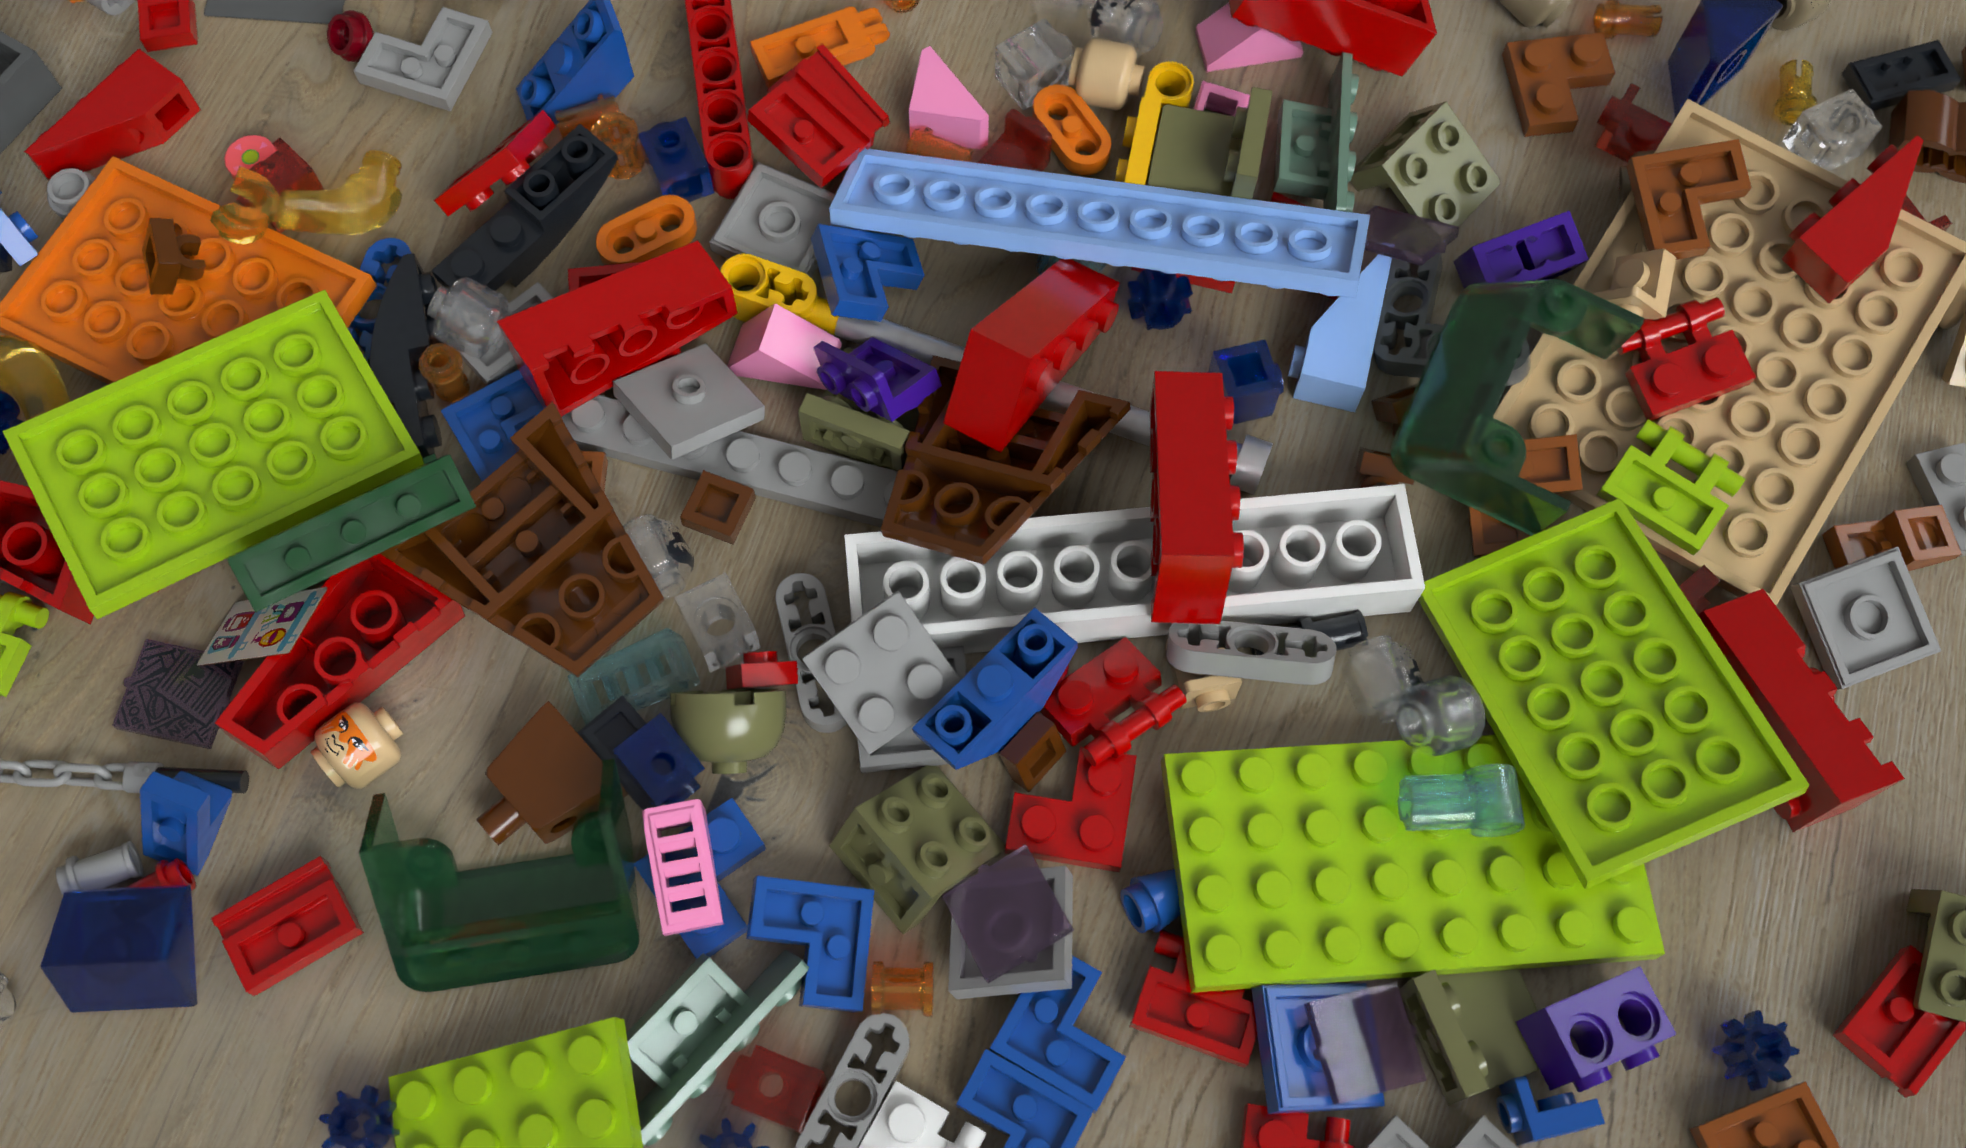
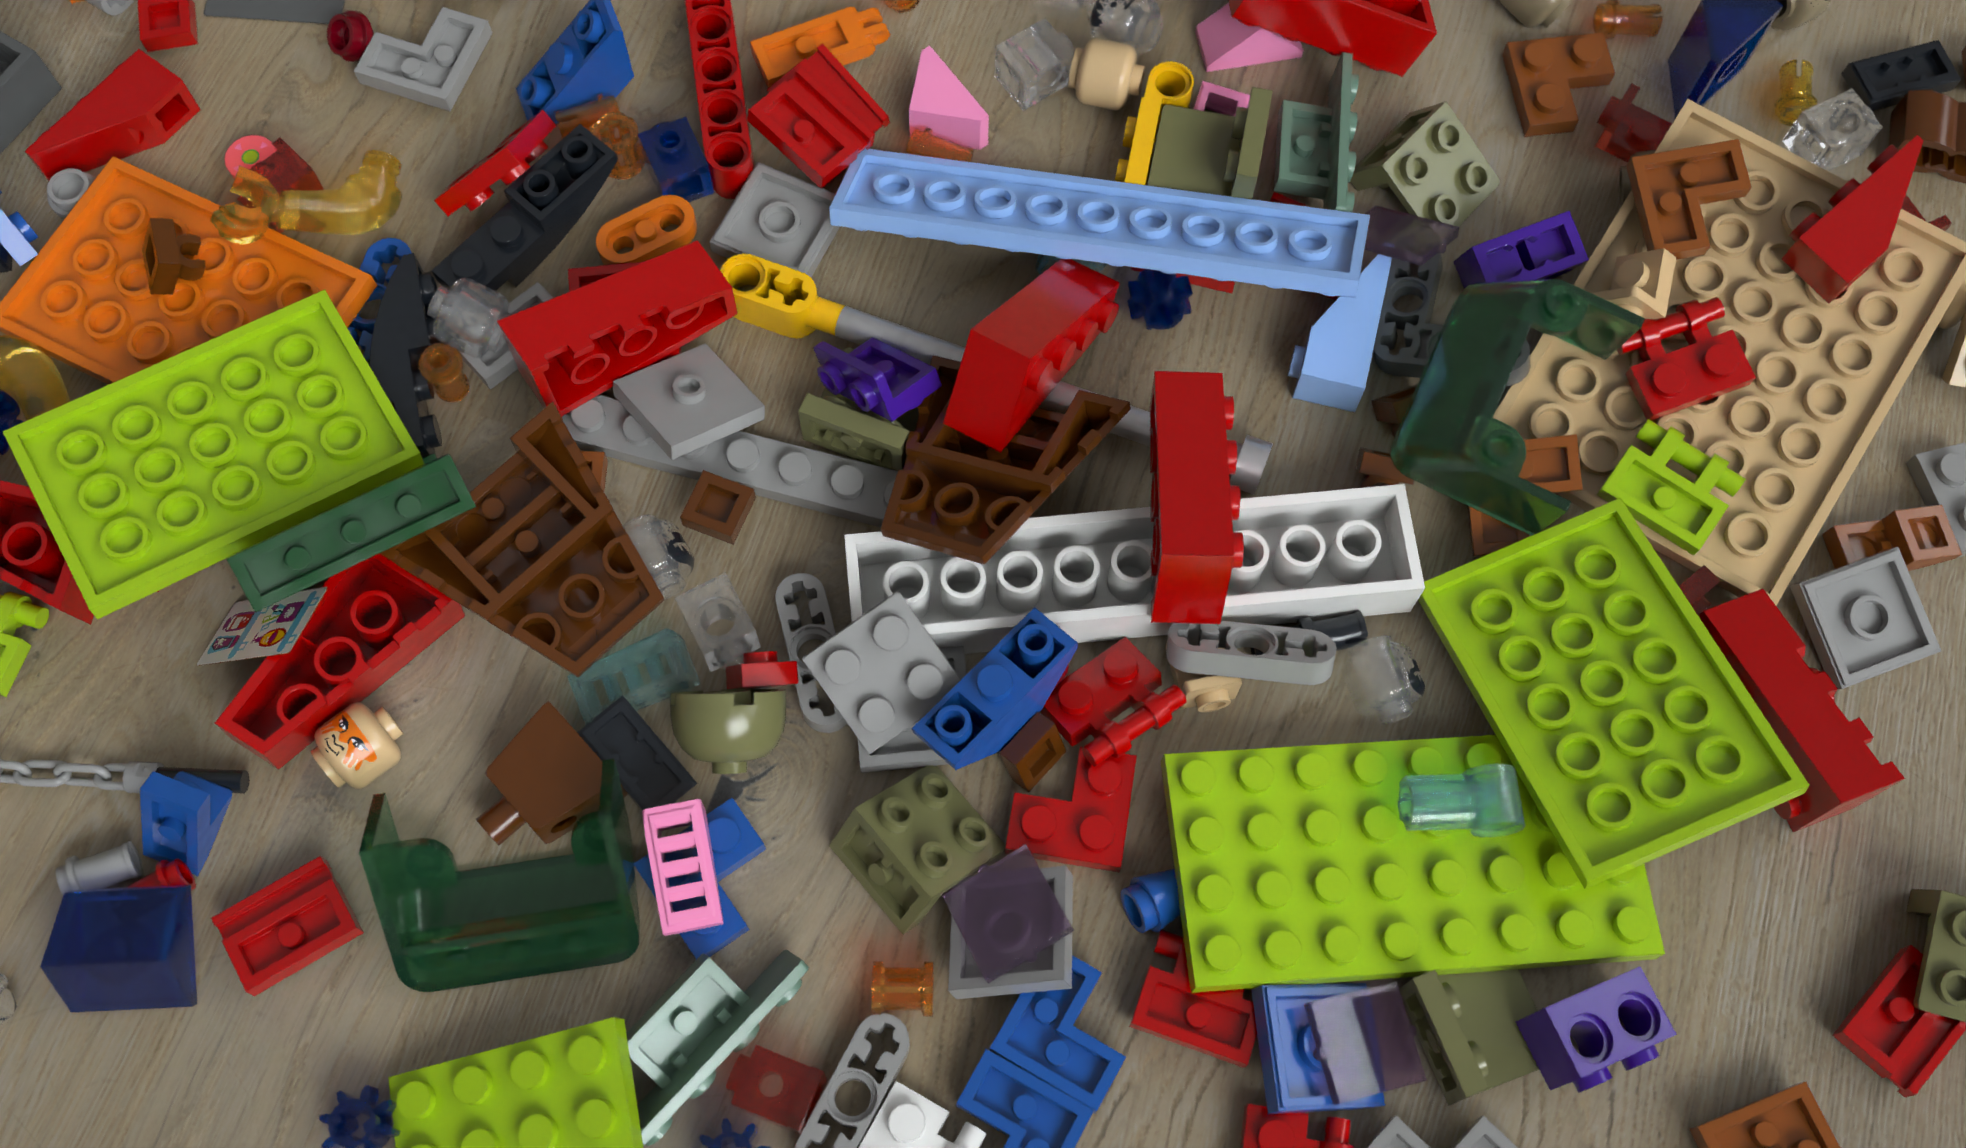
piece [112,639,244,749] -> none
blue plate [441,369,544,481] -> none
clear blue brick [612,713,705,807] -> none
bright pink slope [727,304,842,390] -> none
blue plate [746,876,874,1013] -> none
blue plate [811,224,925,322] -> none
clear red bracket [977,109,1052,171] -> none
orange plate [1032,84,1111,175] -> none
clear blue brick [1208,339,1284,425] -> none
clear head [1396,675,1485,757] -> none
blue bracket [1497,1076,1605,1146] -> none
clear blue gear [1712,1010,1800,1091] -> none

